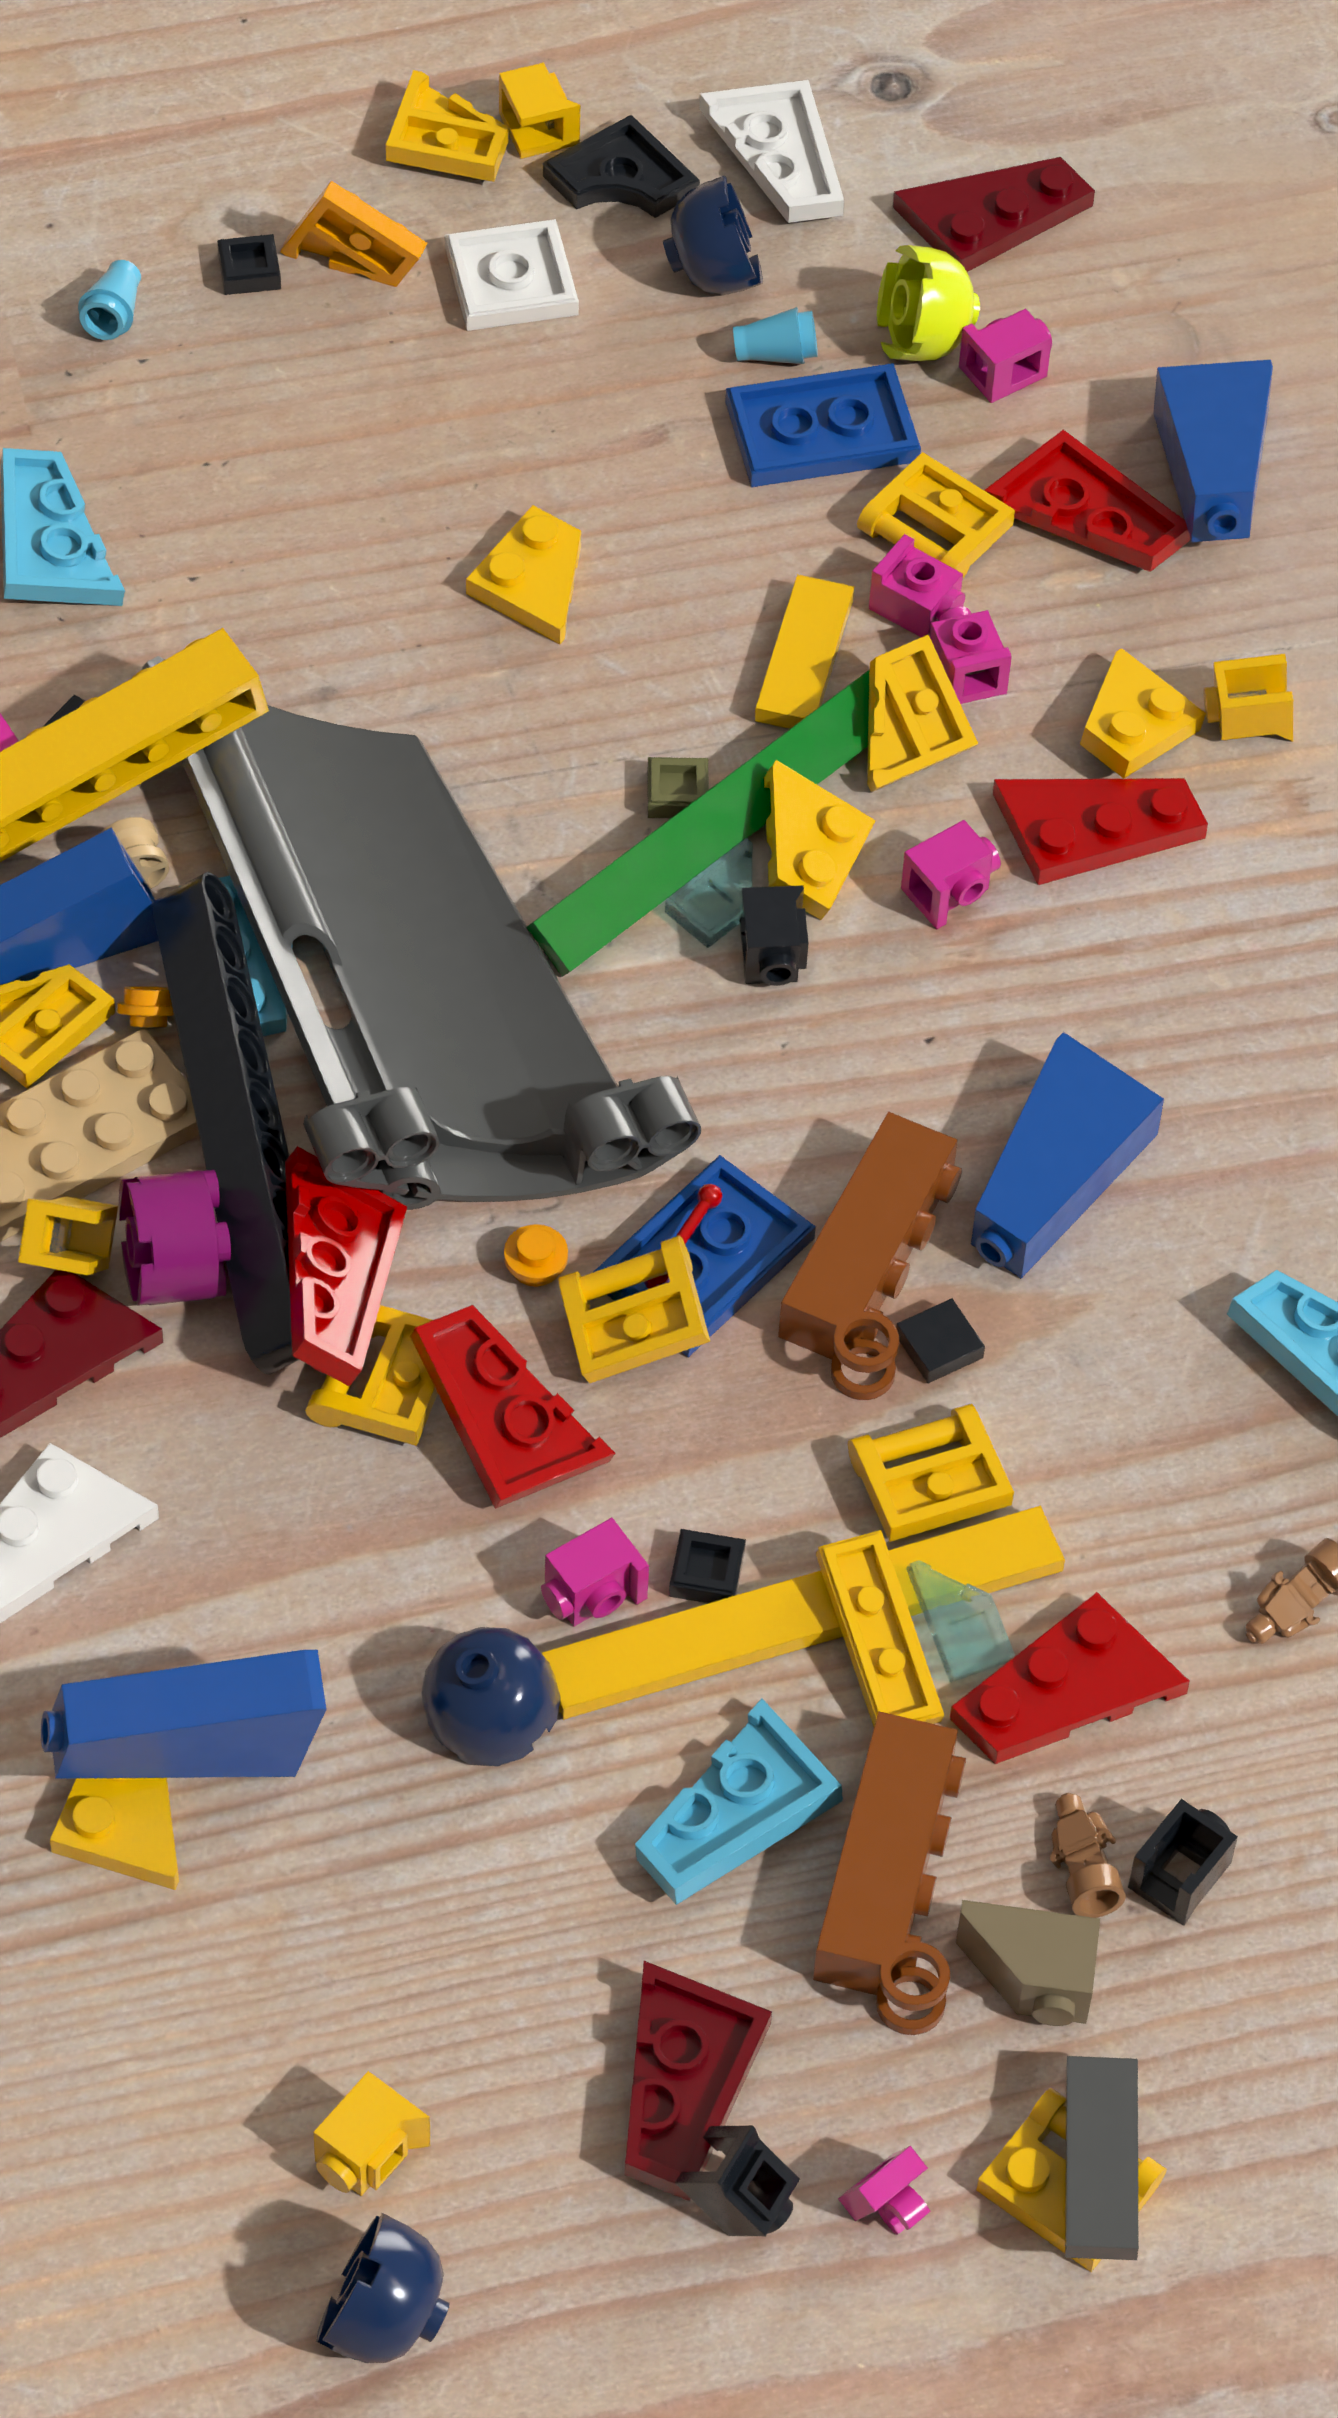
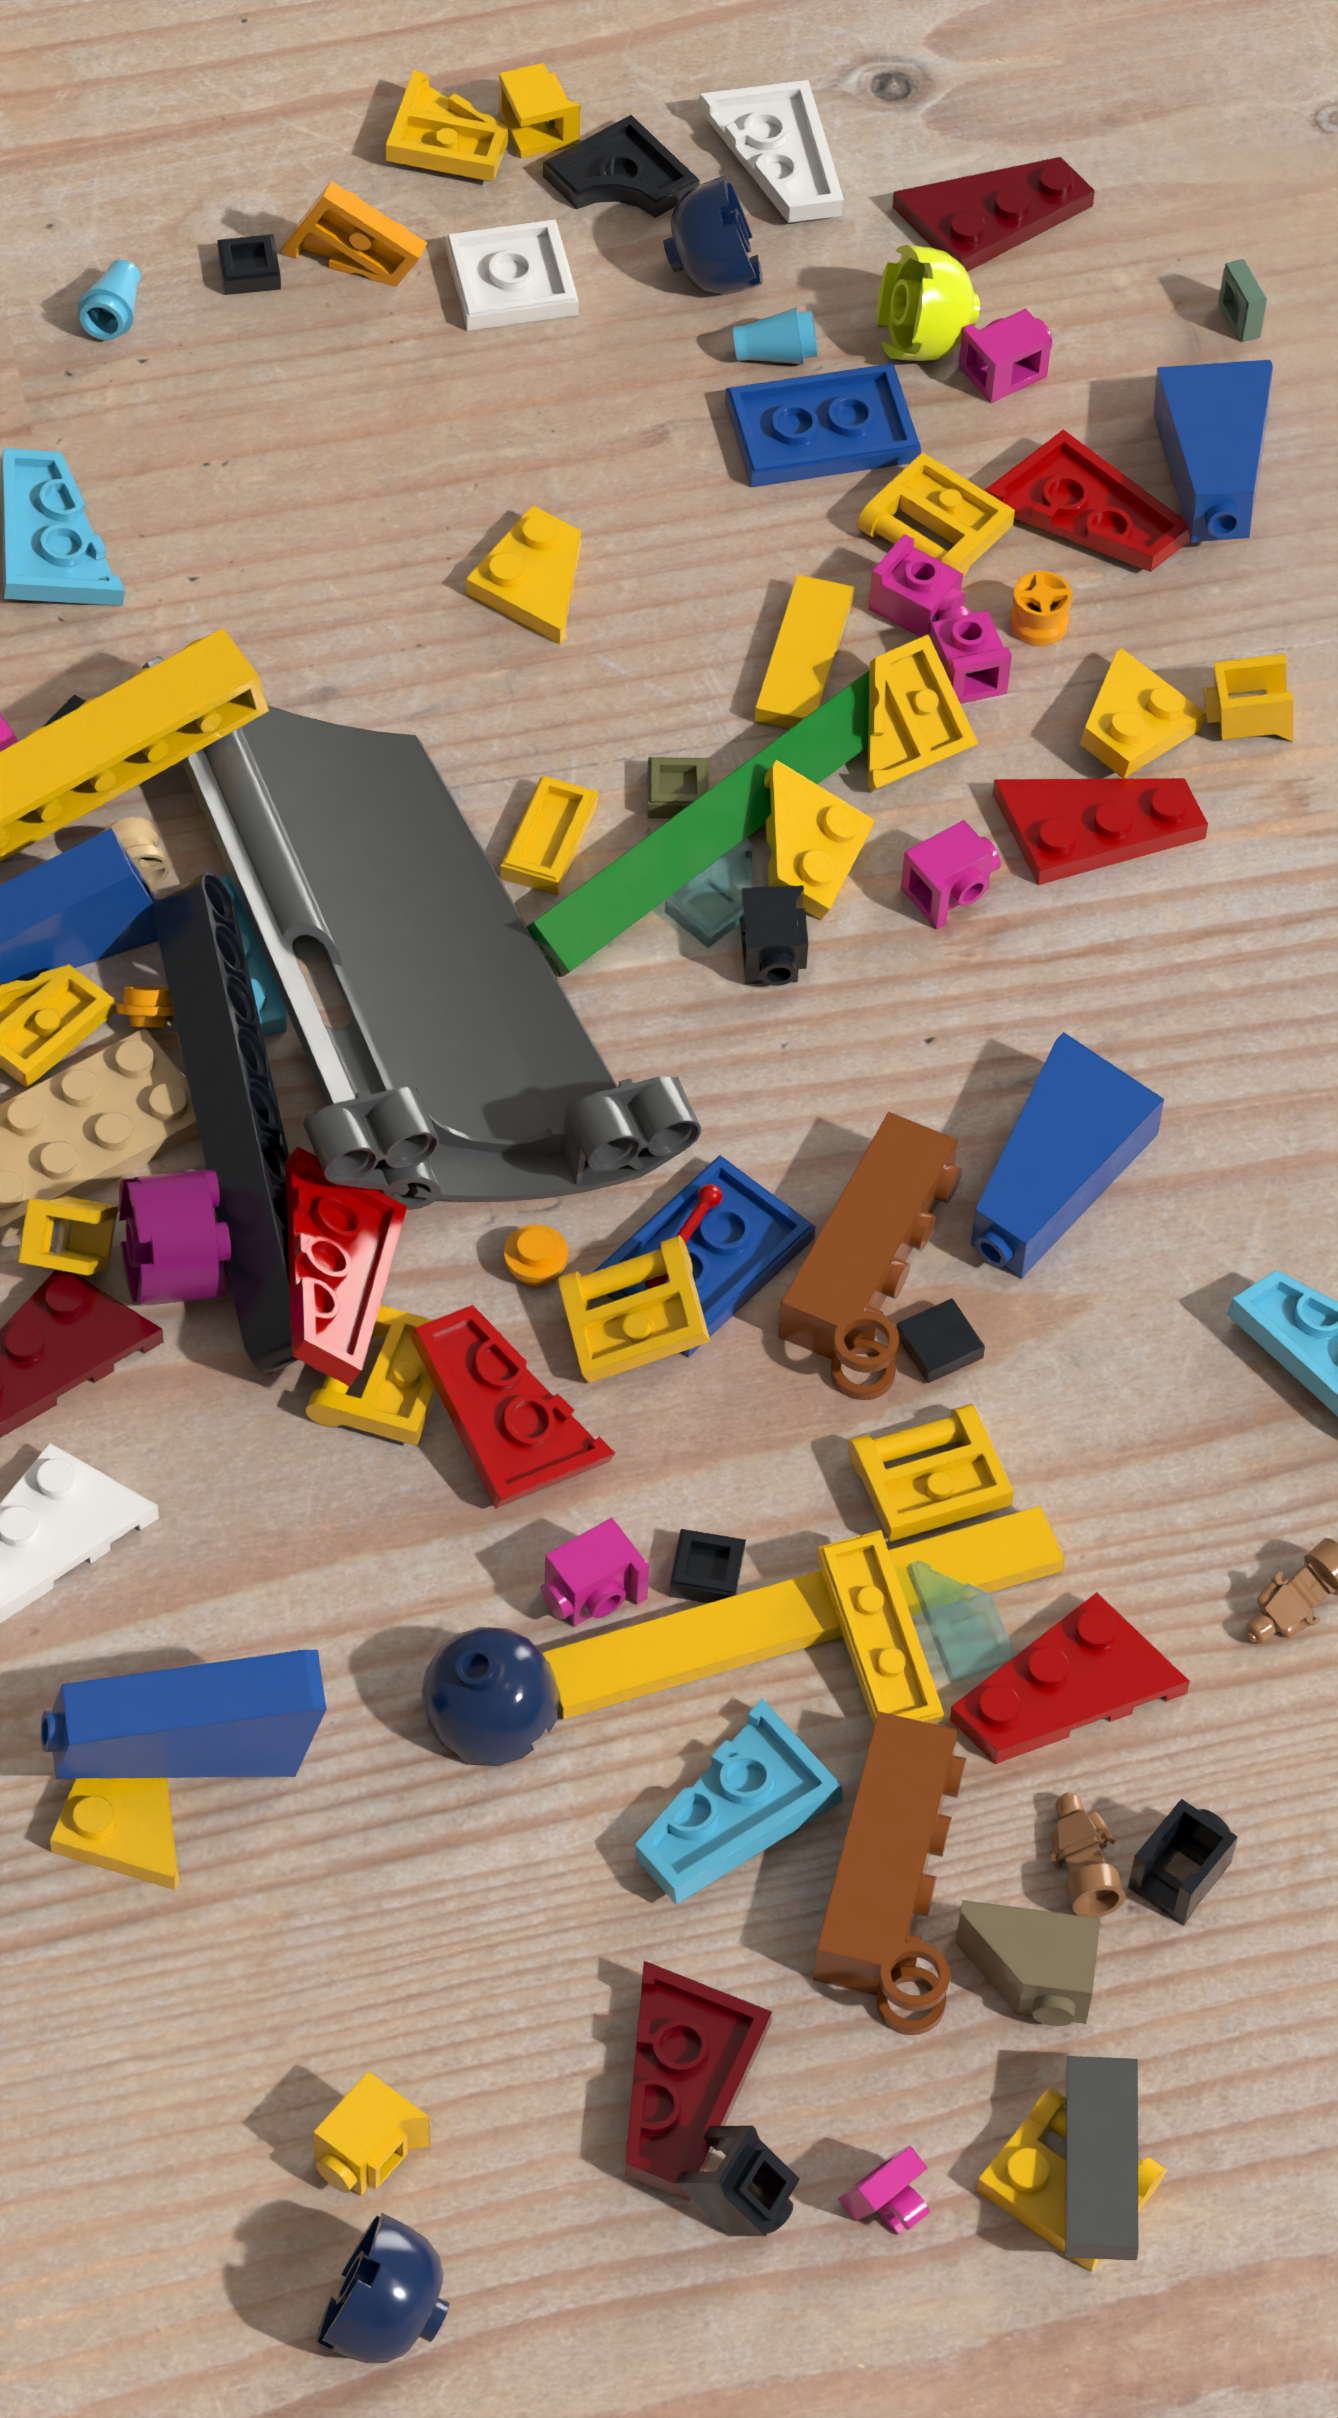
none -> yellow tile [500,775,599,896]
none -> light orange wheel [1010,570,1072,646]
none -> sand green tile [1218,259,1267,342]

